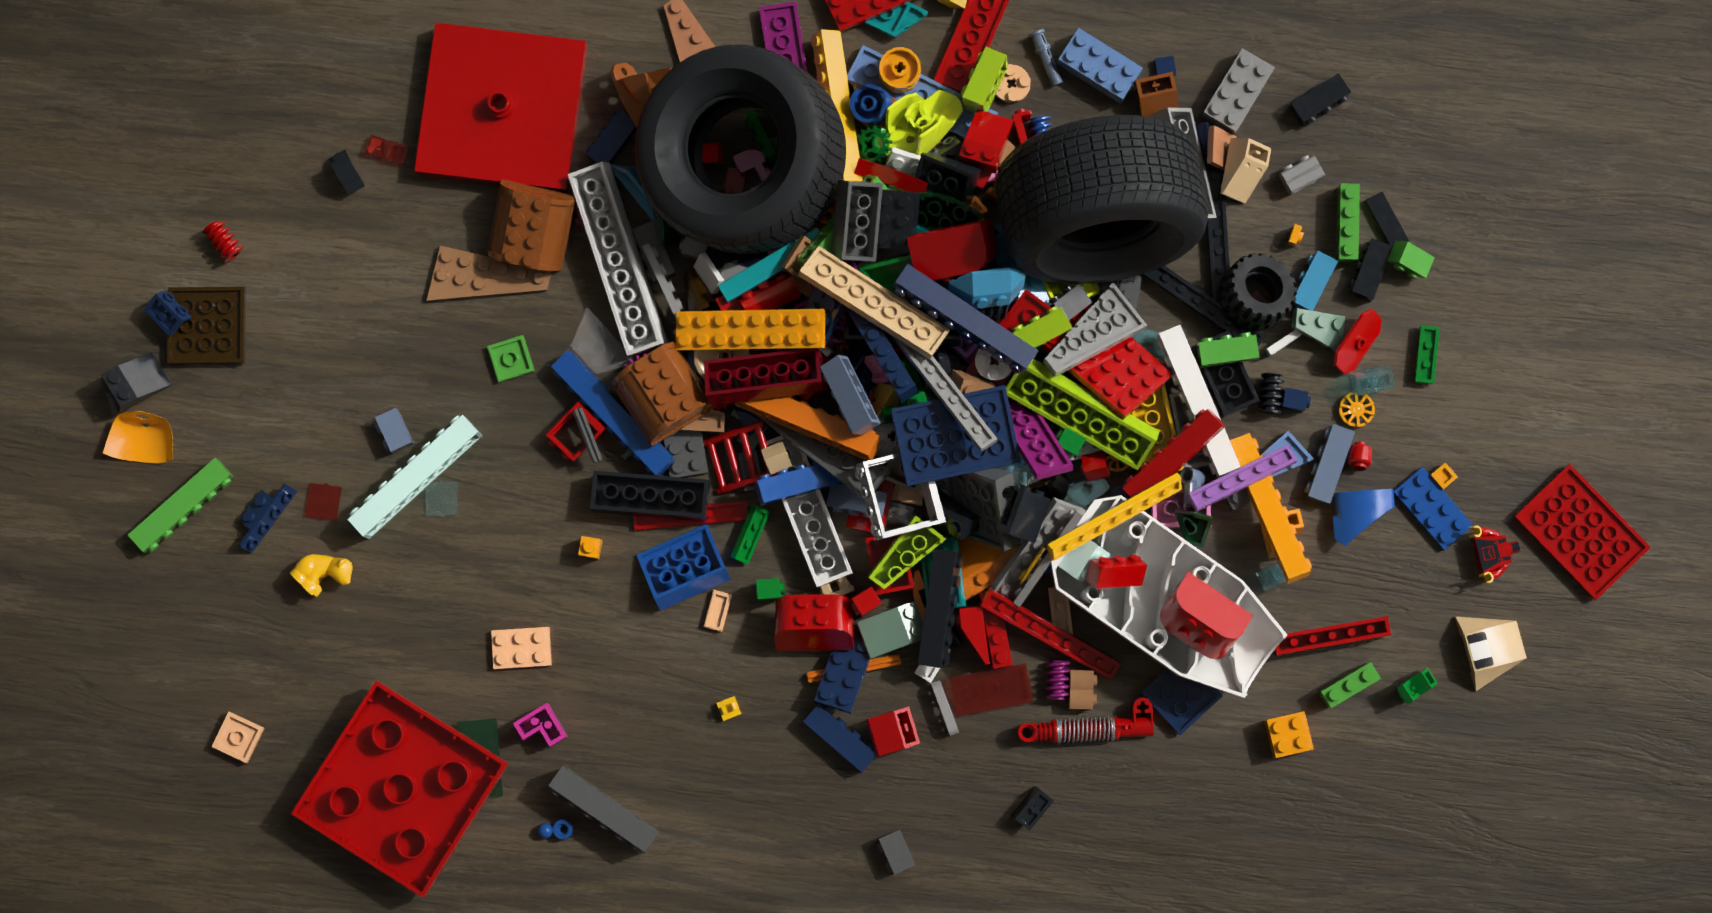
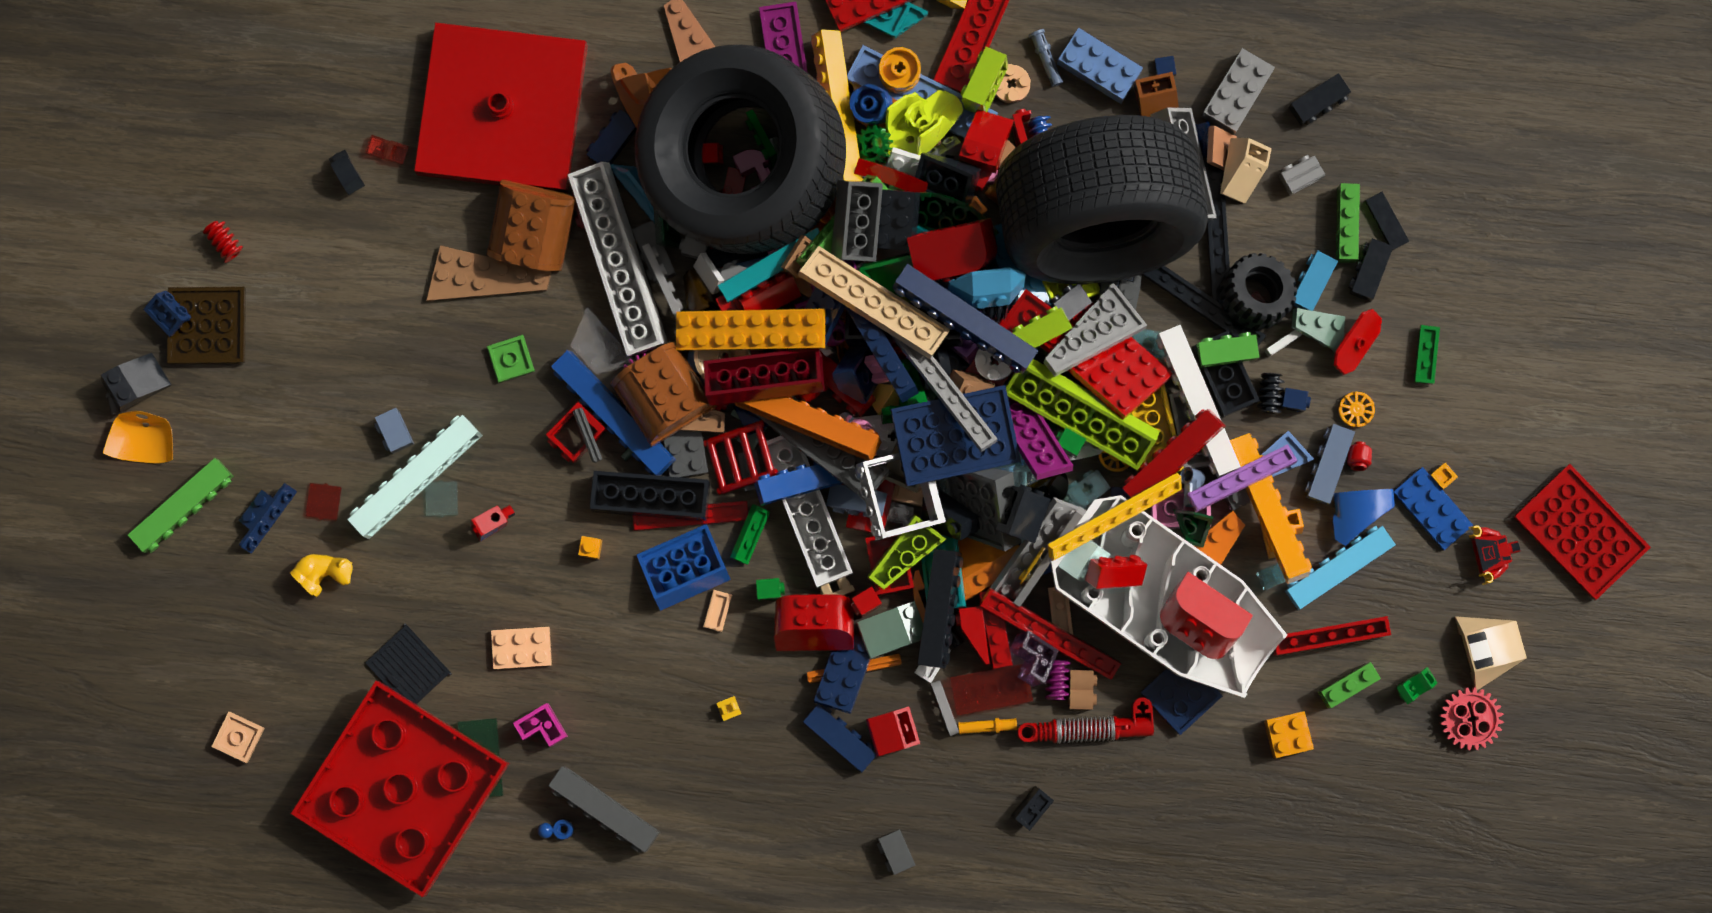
tan panel [761,441,792,474] -> none
sand blue brick [820,355,881,435] -> none
red brick [1079,451,1110,481] -> none
light orange plate [1287,224,1304,247] -> none
clear light blue brick [1348,365,1395,395] -> none
bright green brick [1388,240,1435,280] -> none
none -> black piece [365,623,452,705]
none -> torso [470,505,515,542]
none -> light orange pin [958,718,1017,734]
none -> clear purple brick [1010,631,1059,687]
none -> orange wedge [1193,511,1245,565]
none -> medium azure brick [1285,526,1396,610]
none -> coral gear [1439,687,1504,750]

